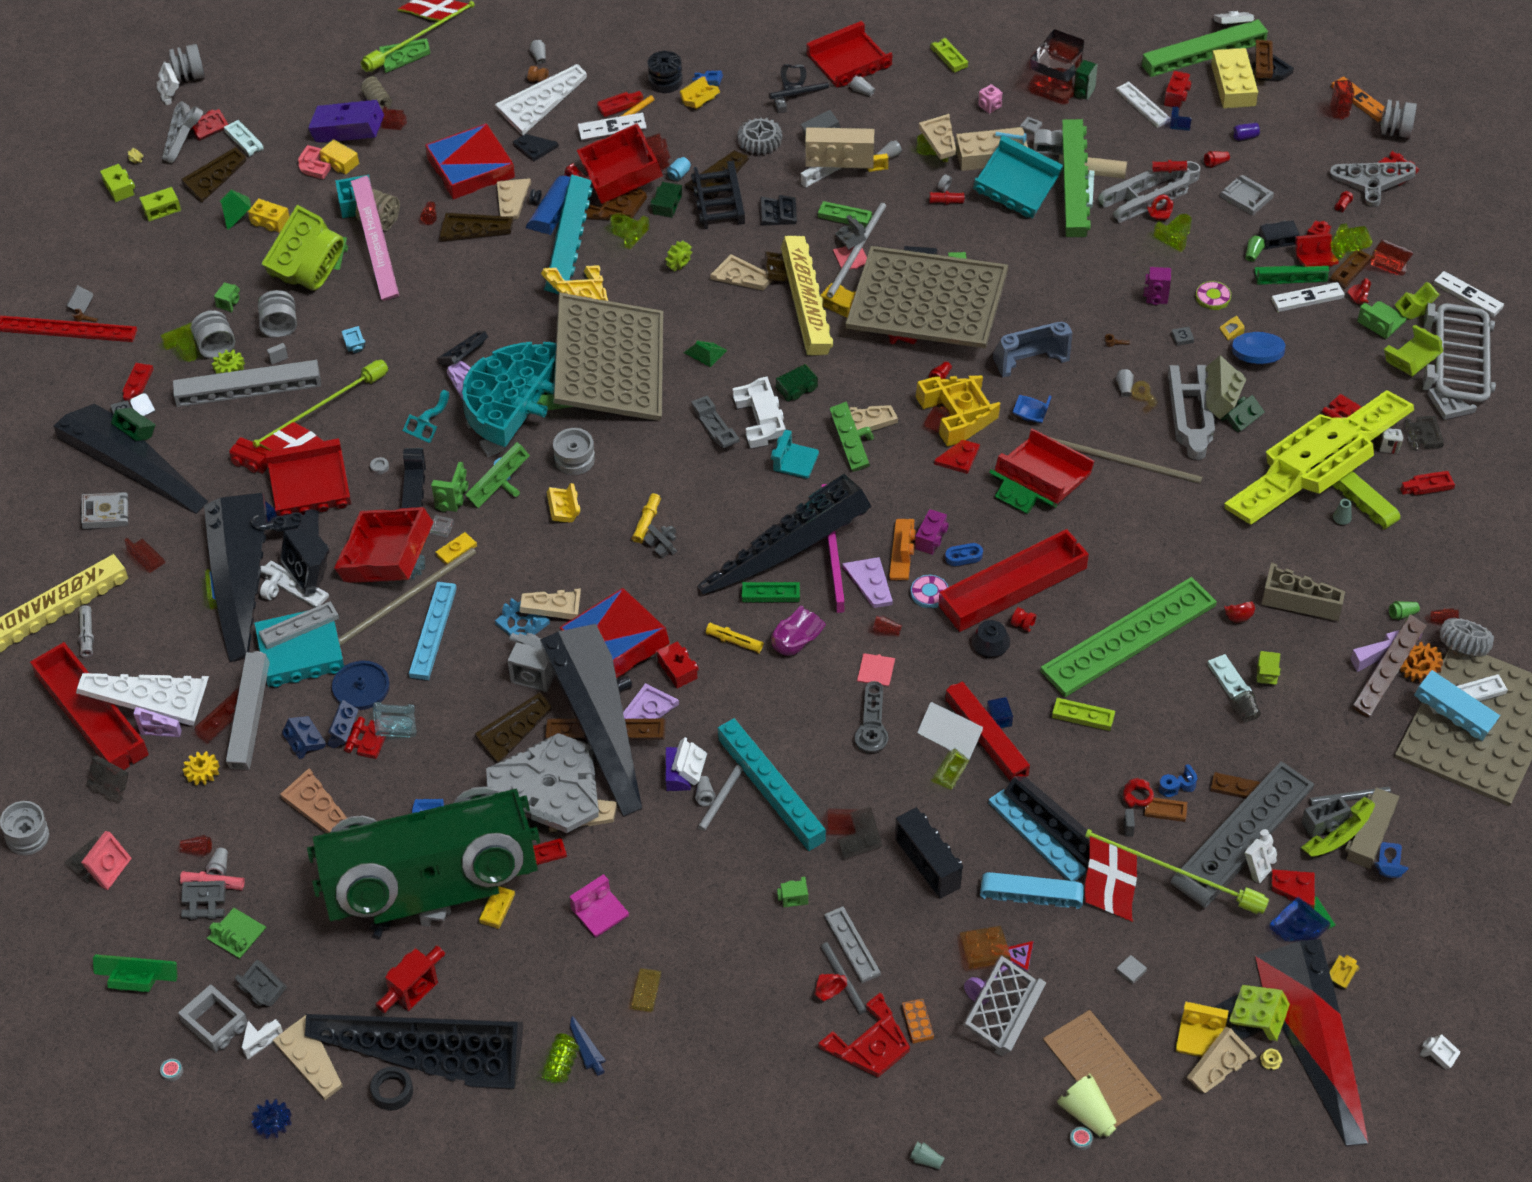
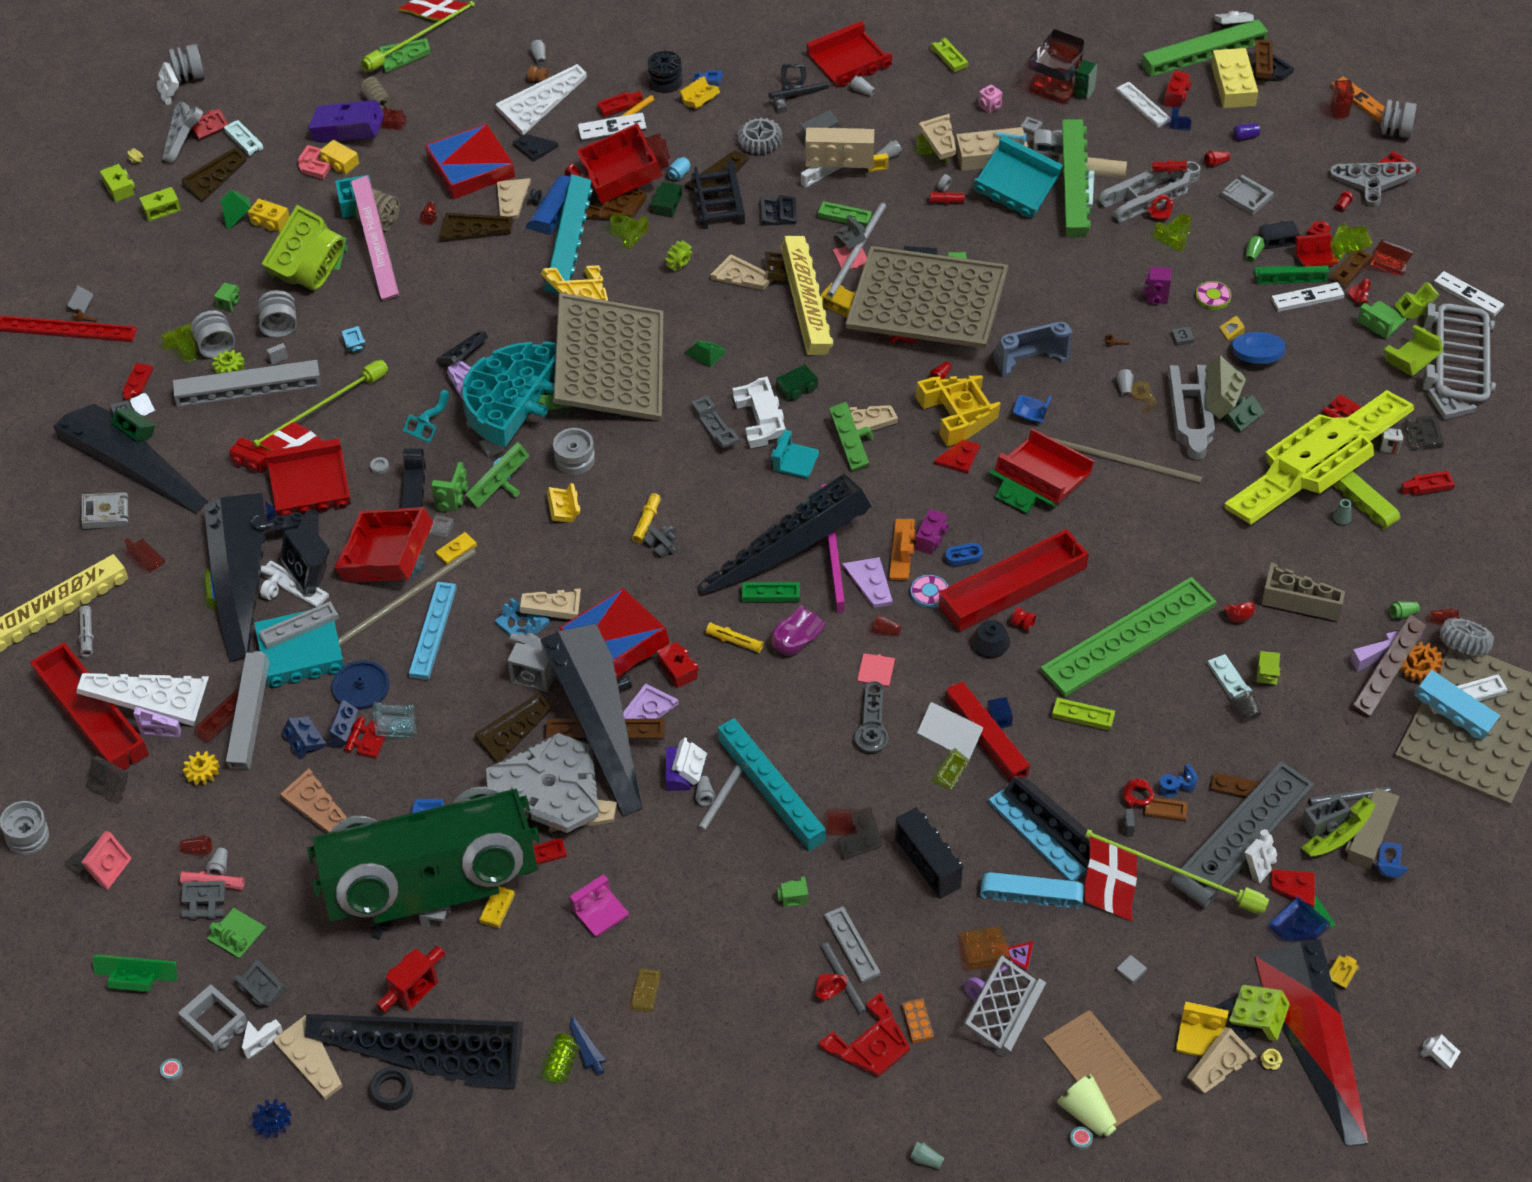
clear red bracket [923,406,951,433] -> none

